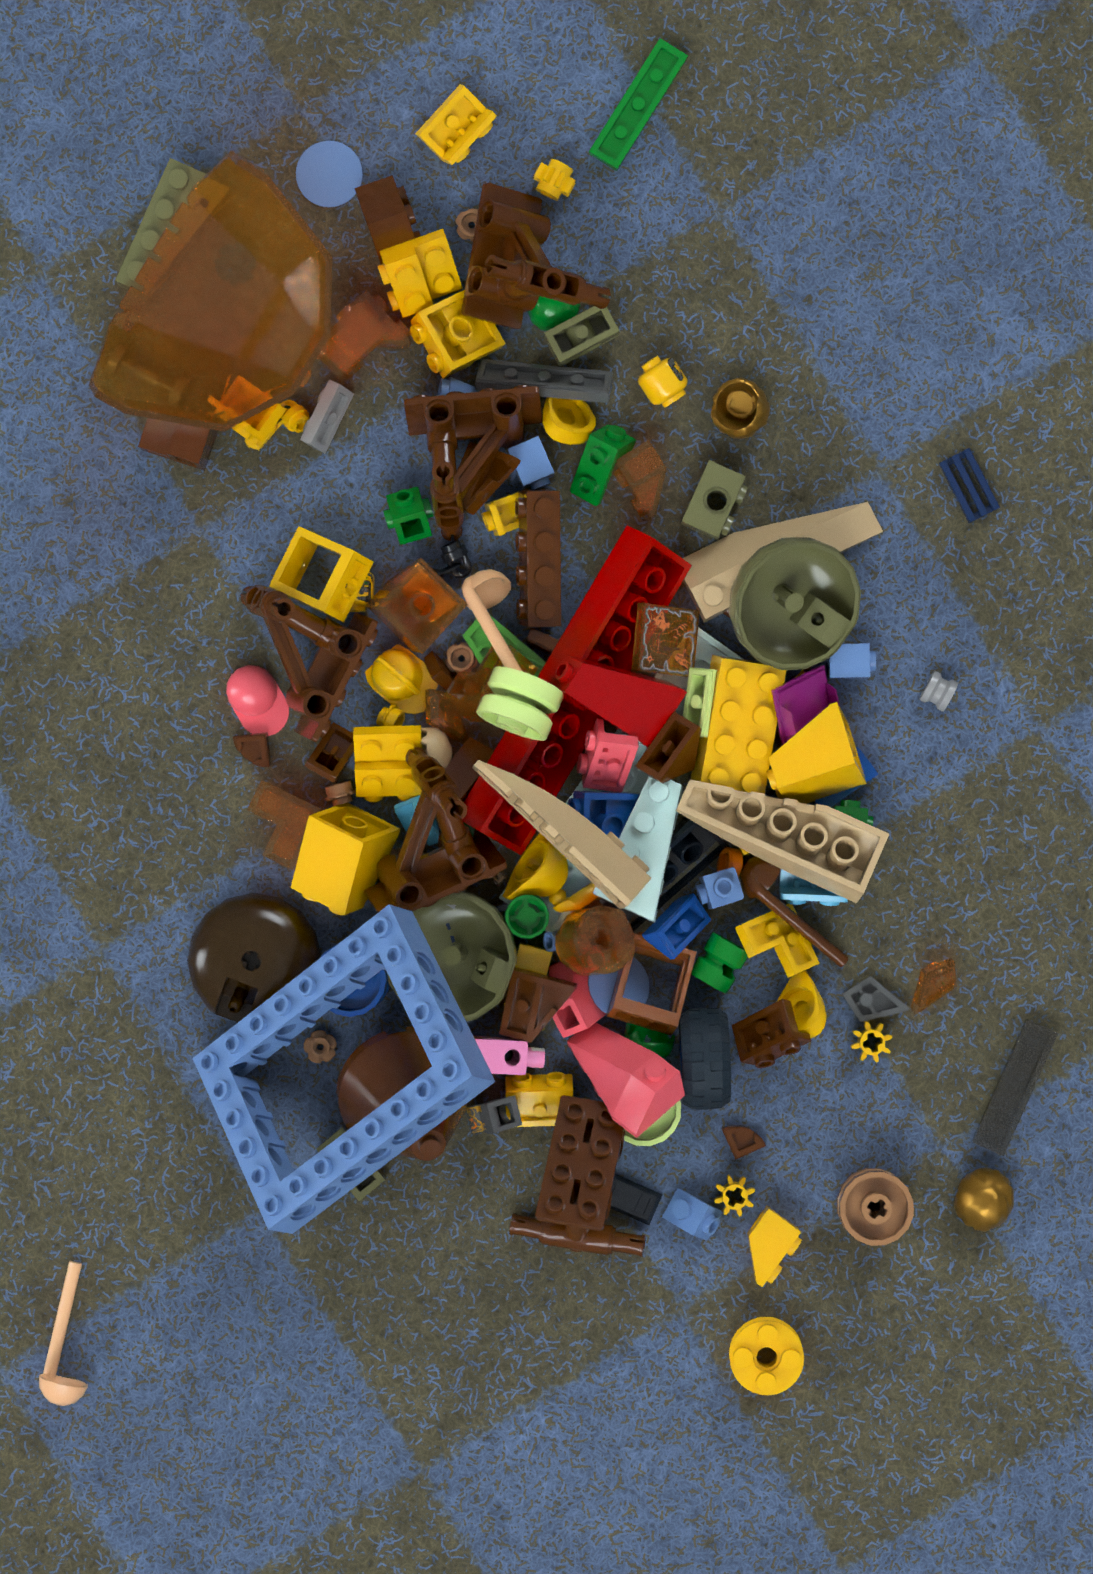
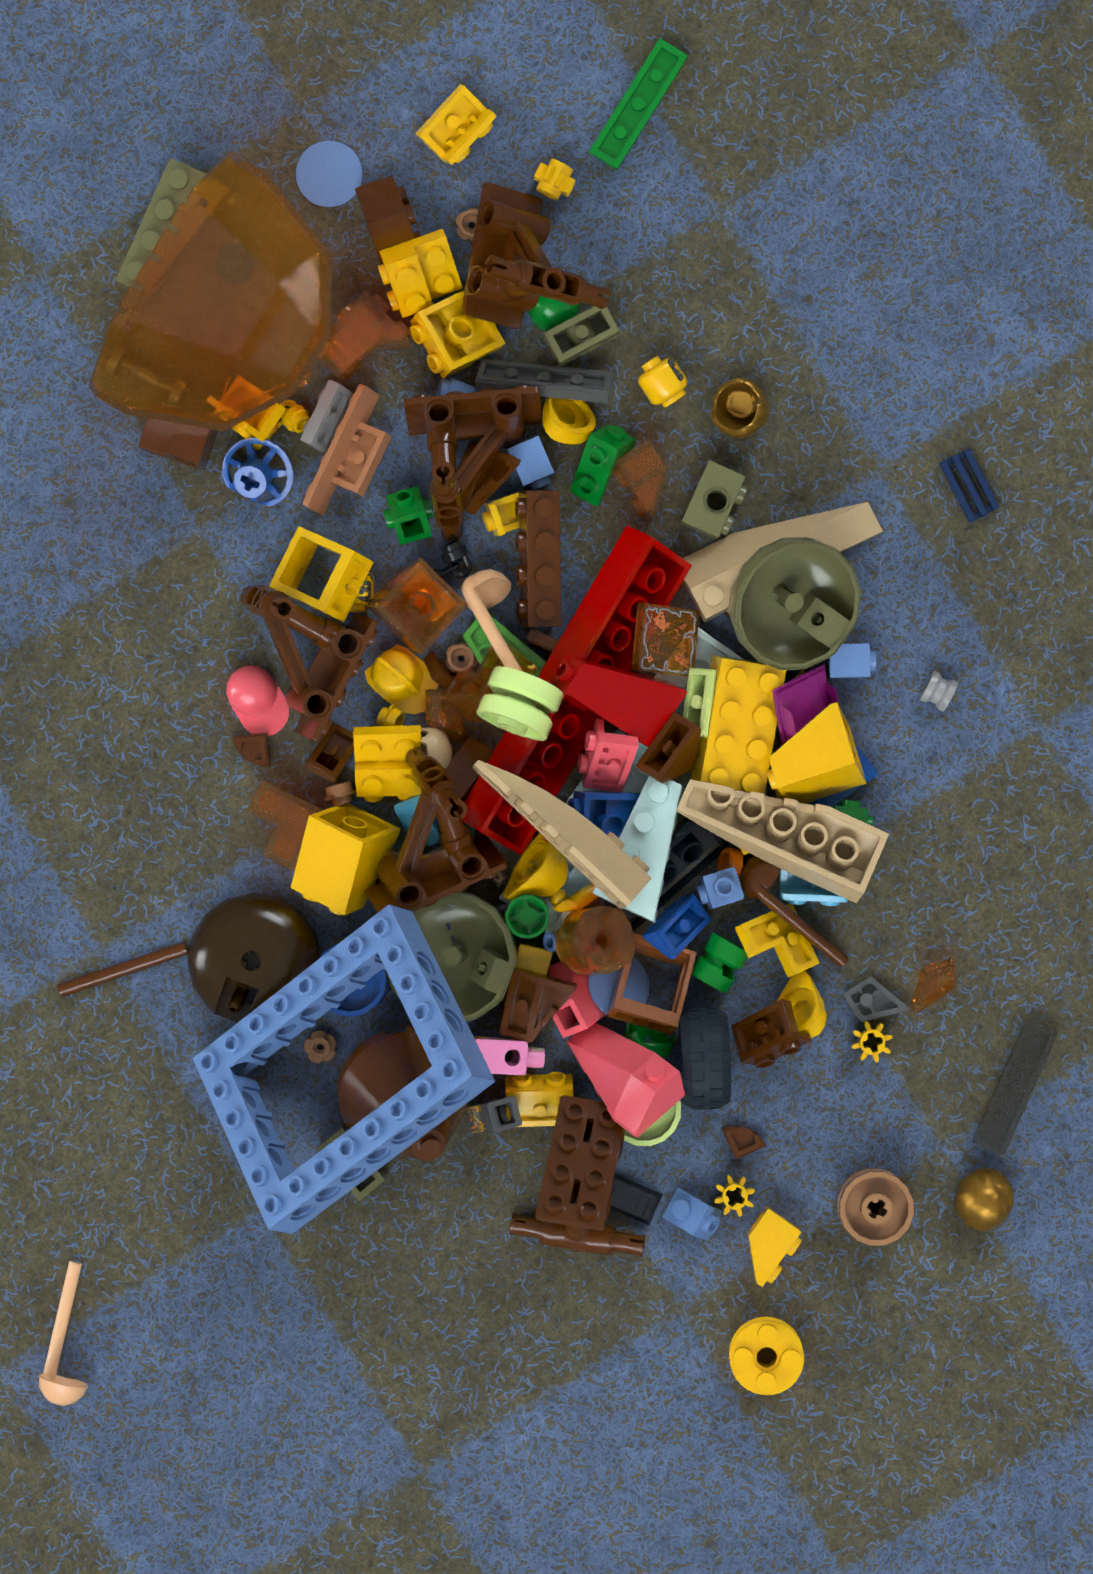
none -> reddish brown bar [57,941,189,997]
none -> blue wheel [222,437,294,507]
none -> nougat bracket [303,384,392,515]

